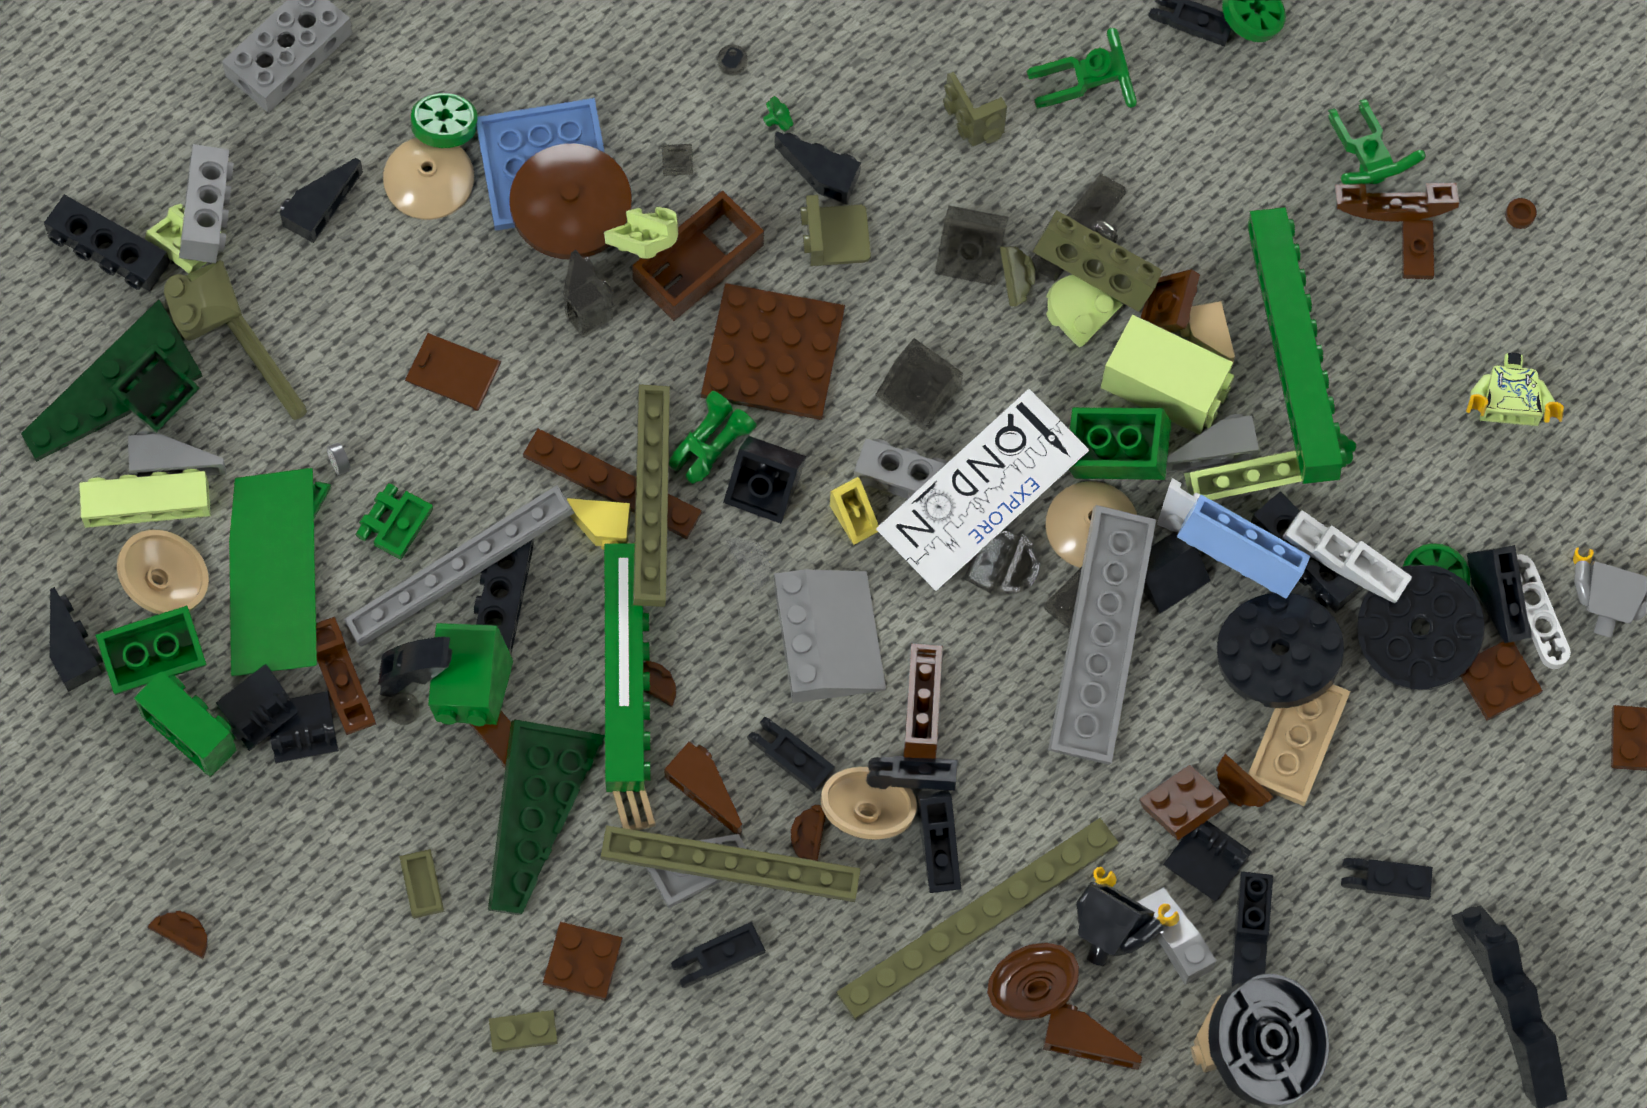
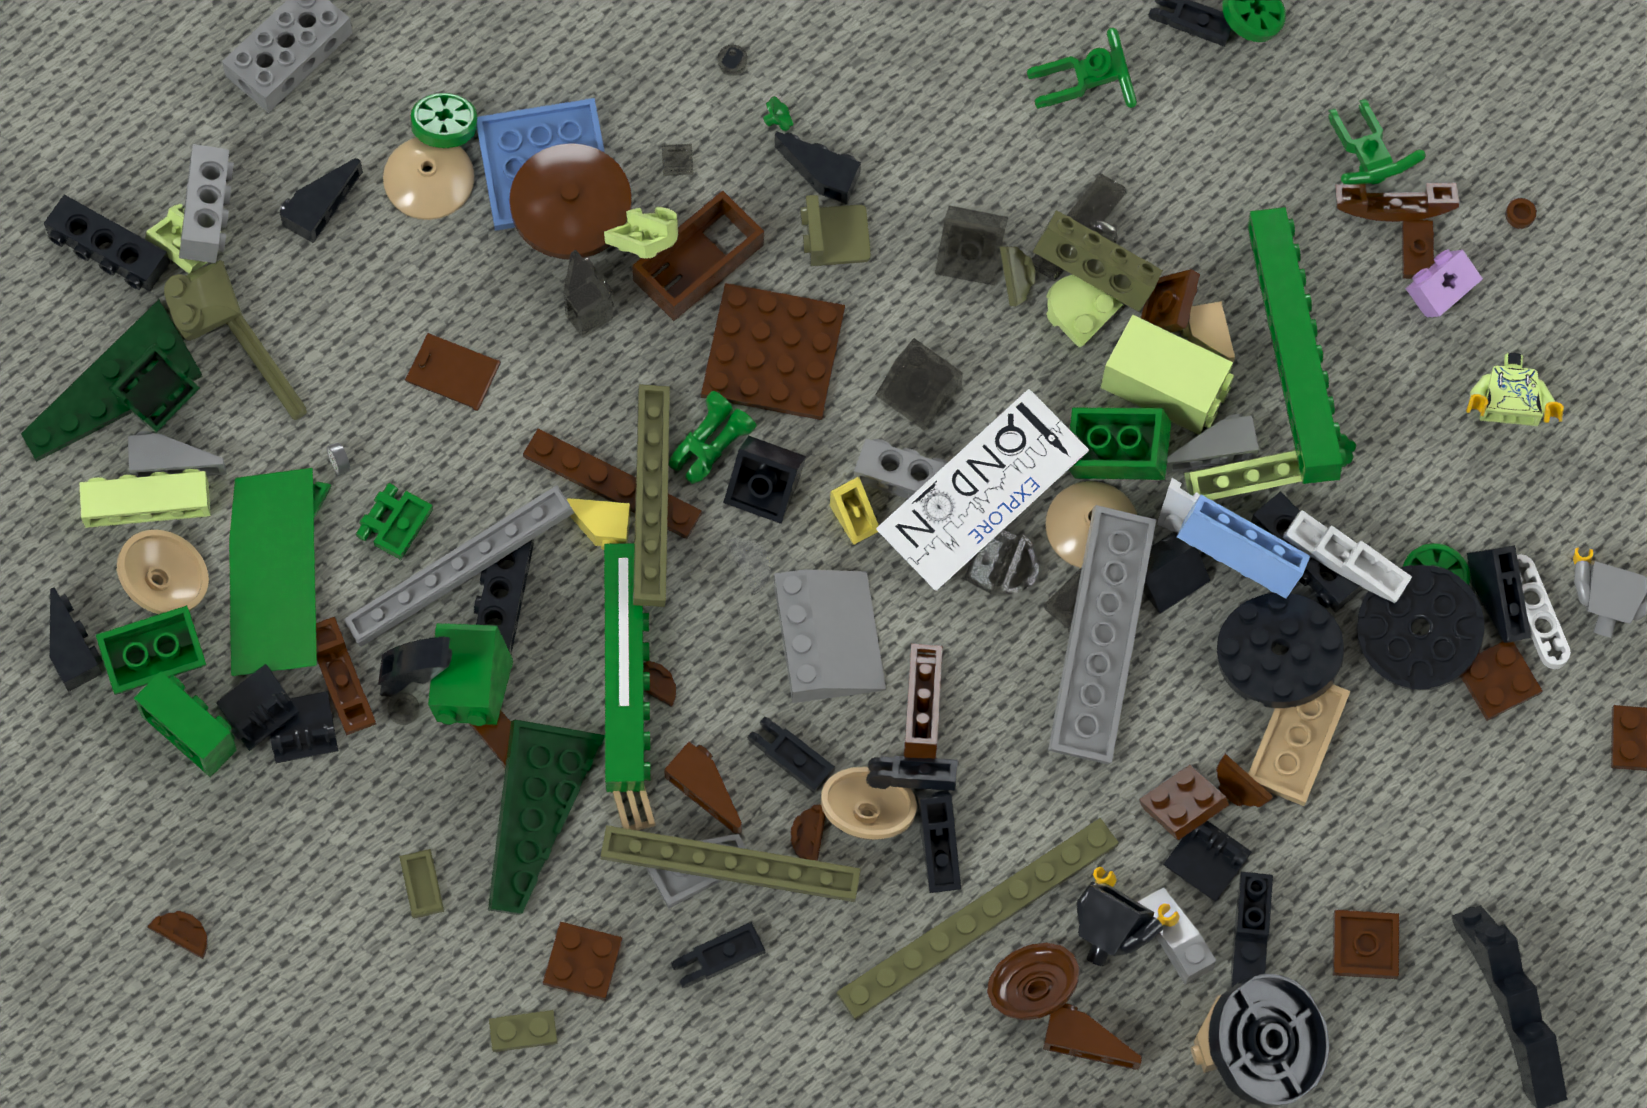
olive bracket [943,72,1007,147] -> none
black hinge [1341,858,1433,900] -> none
none -> reddish brown plate [1333,910,1399,979]
none -> lavender brick [1405,249,1483,317]

